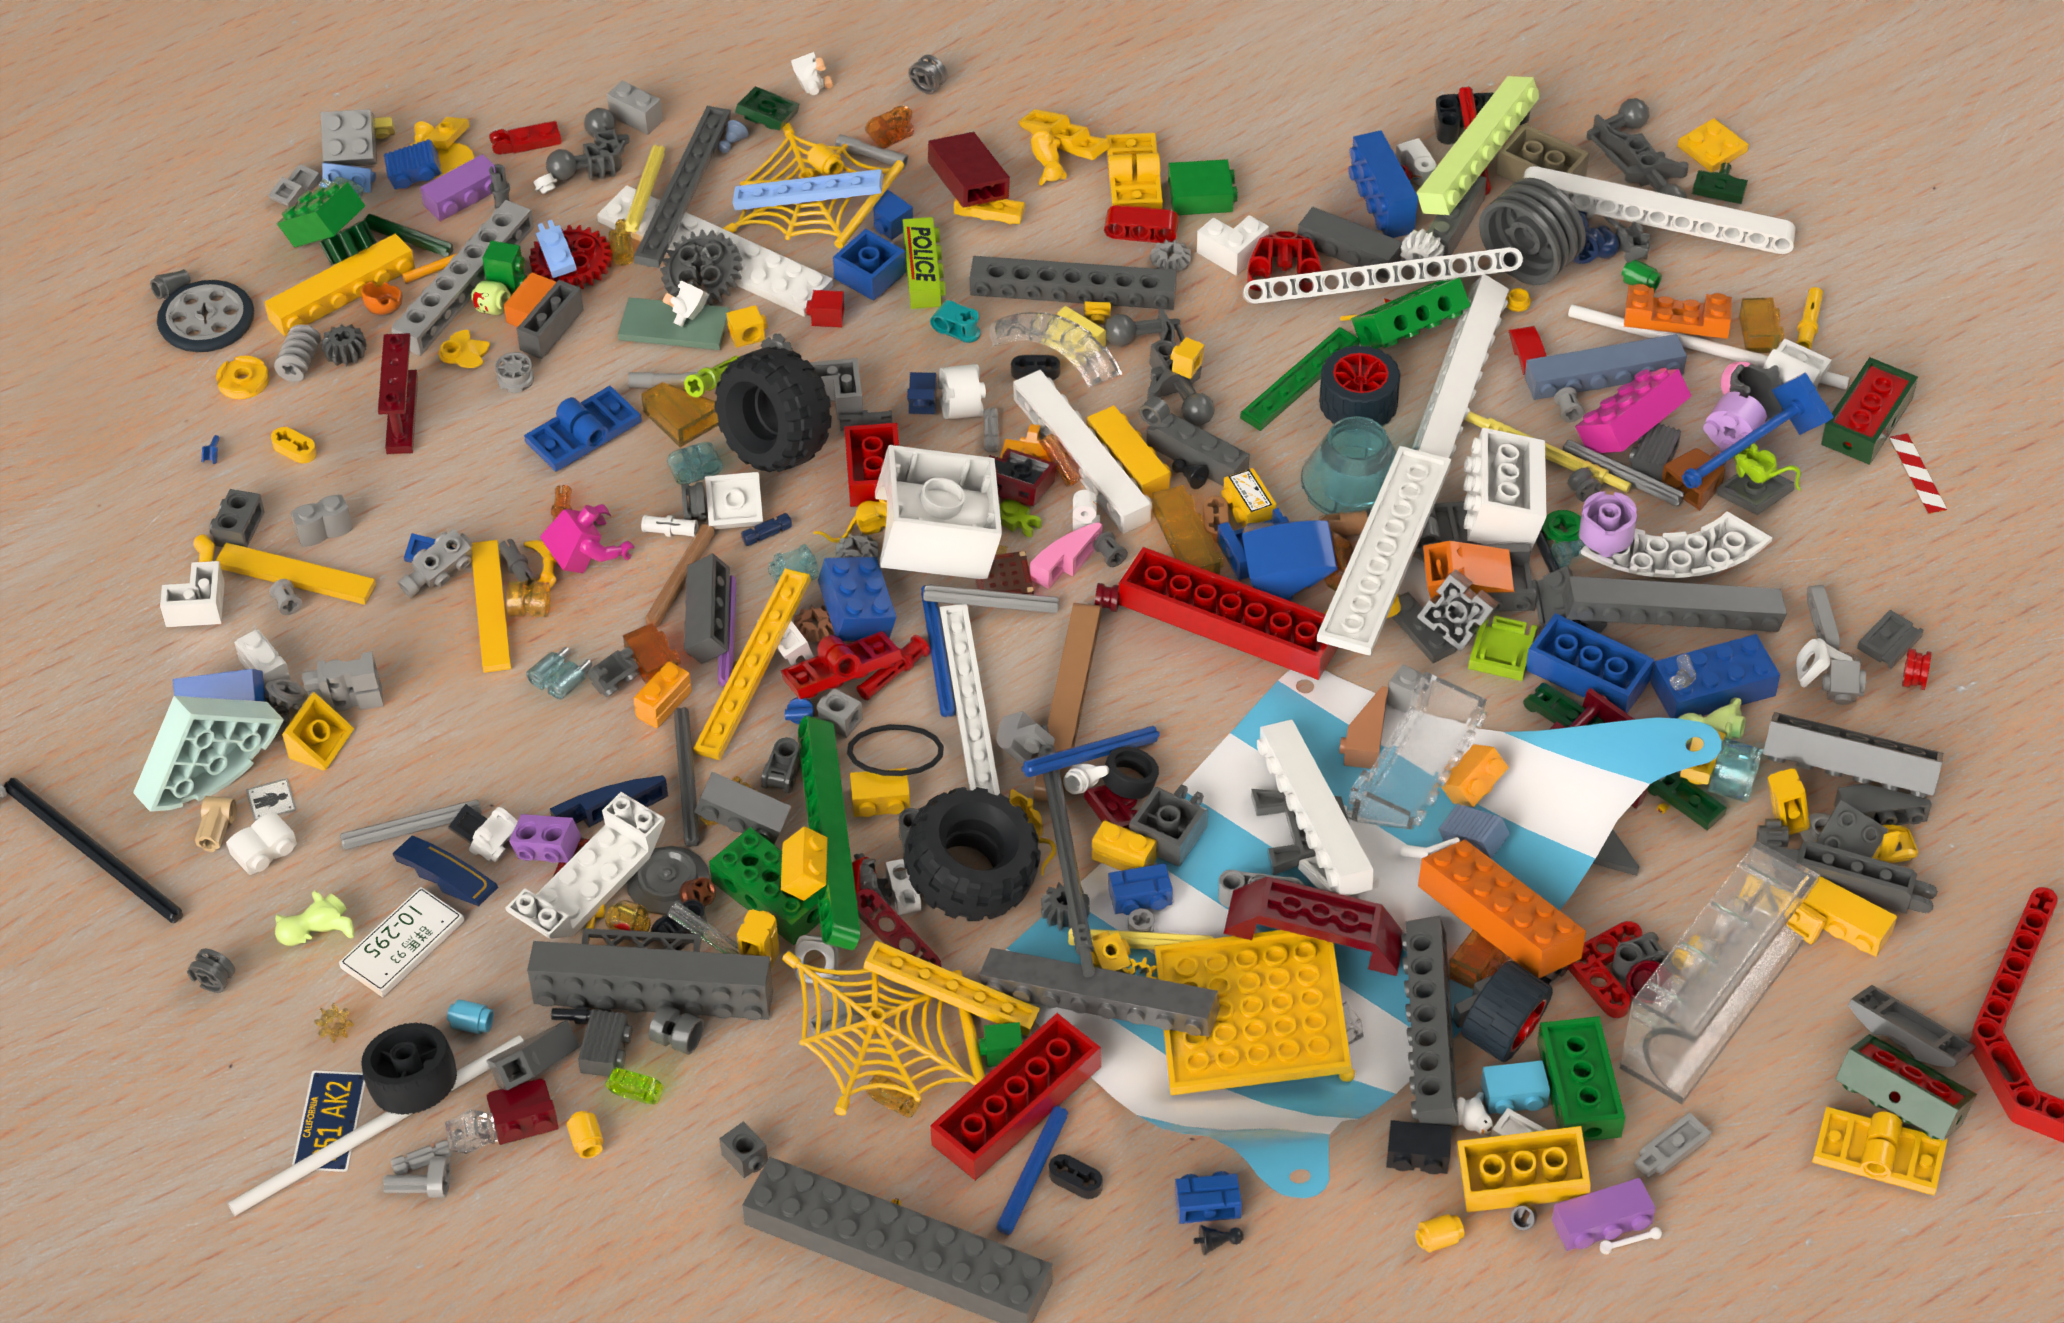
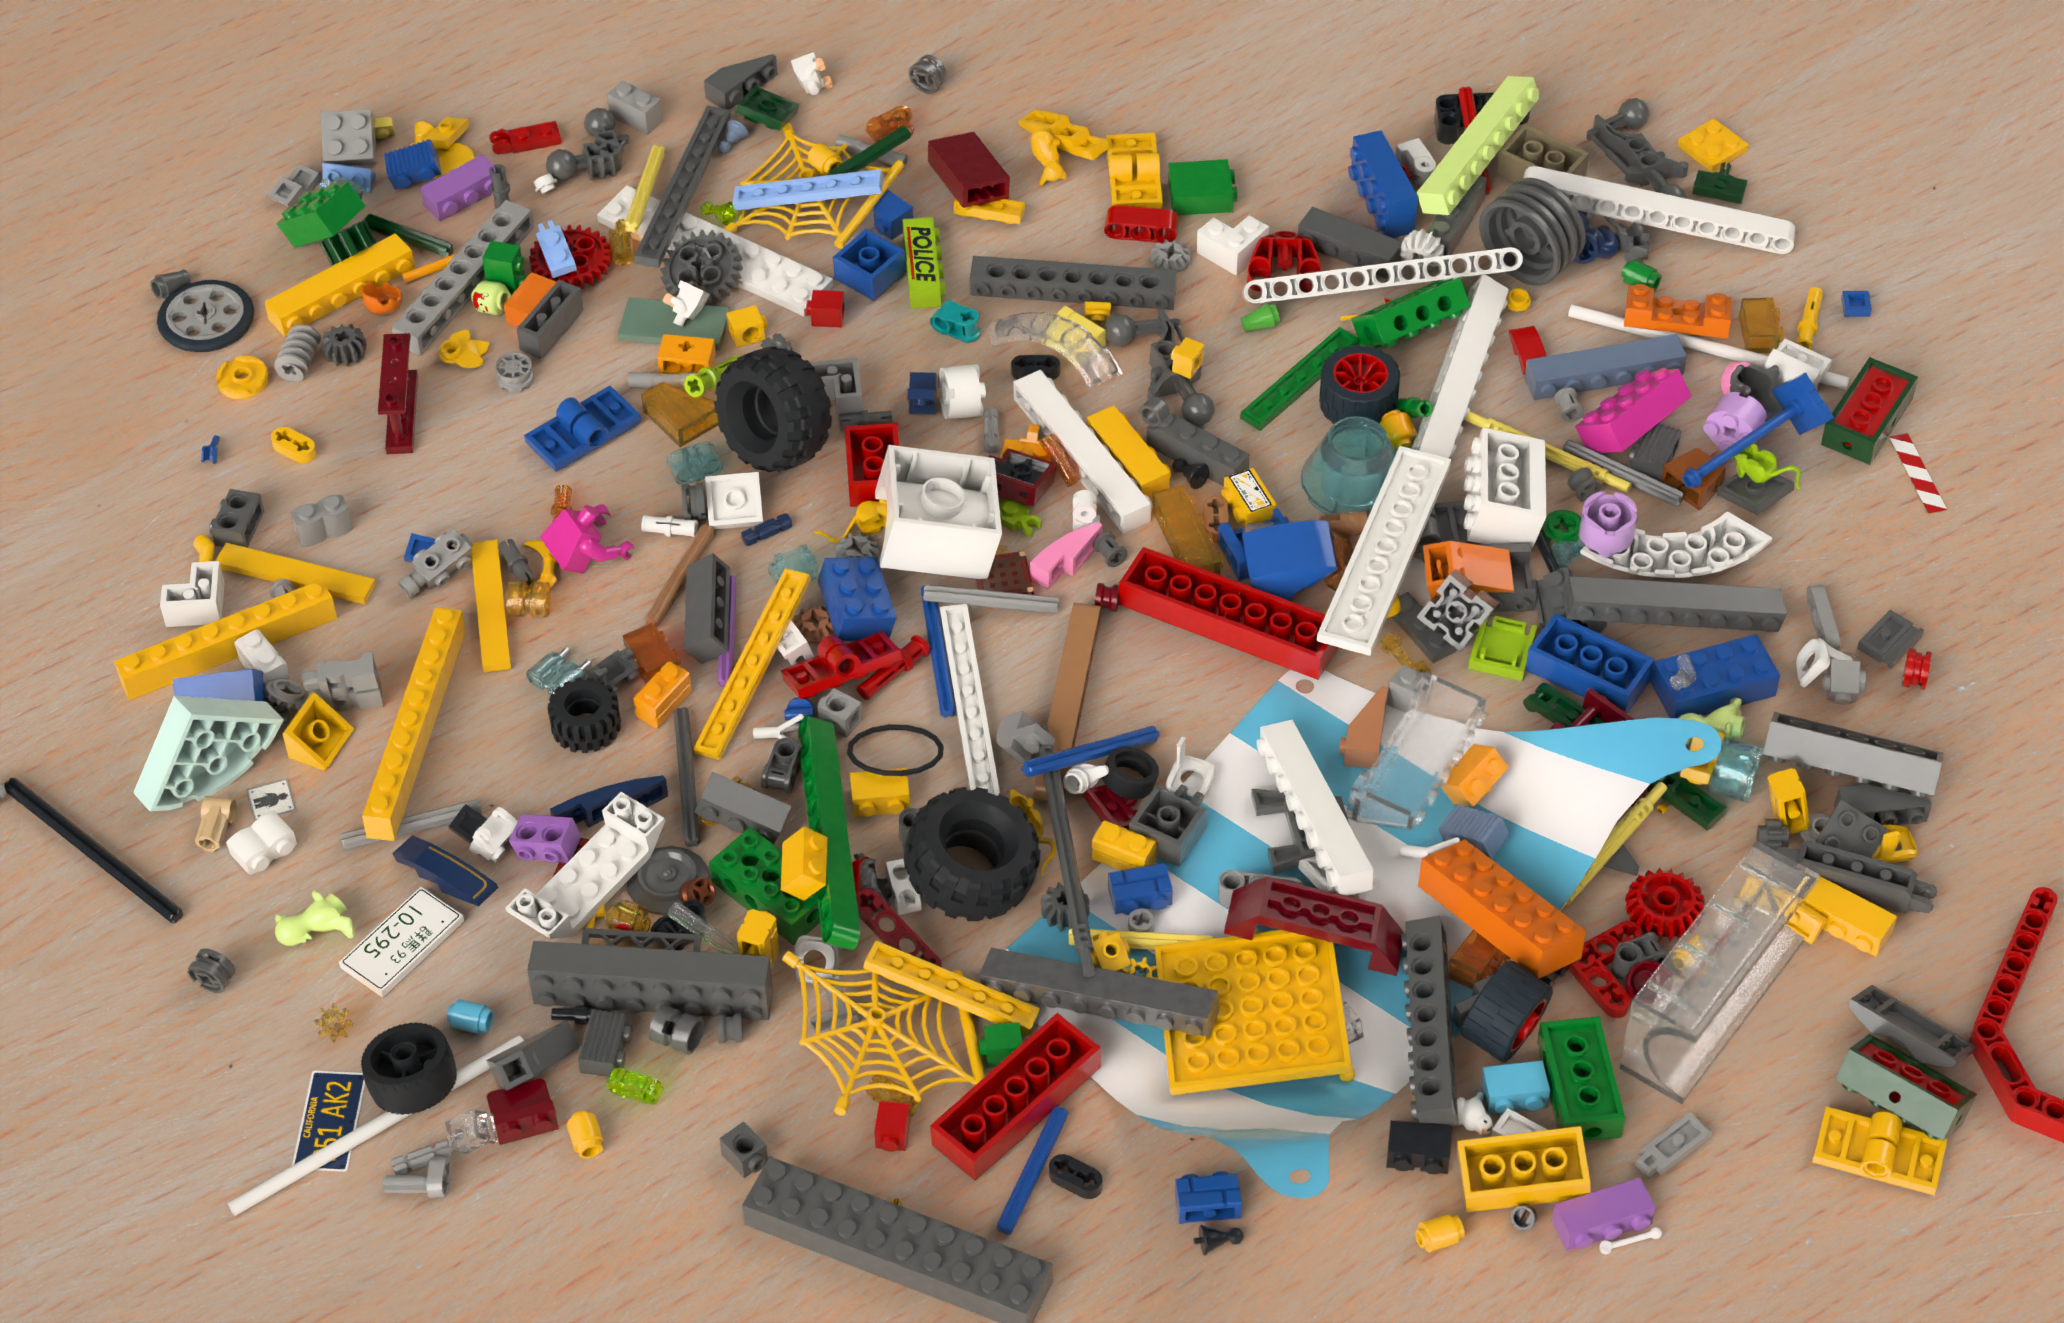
none -> yellow brick [114,580,337,701]
none -> yellow brick [362,607,466,841]
none -> black tyre [548,677,621,753]
none -> light orange brick [657,334,716,374]
none -> clear neon green piece [701,202,737,226]
none -> dark grey slope [704,54,778,110]
none -> dark grey wheel [717,1012,743,1044]
none -> white plant [753,714,804,752]
none -> dark green axle [827,126,911,175]
none -> red brick [874,1101,911,1151]
none -> white piece [1166,737,1216,799]
none -> bright green cone [1240,303,1281,332]
none -> light orange head [1378,410,1417,450]
none -> clear yellow hinge [1380,632,1433,680]
none -> green pin [1396,397,1433,418]
none -> light yellow axle [1560,782,1667,911]
none -> red gear [1625,867,1705,942]
none -> blue plate [1841,291,1872,317]

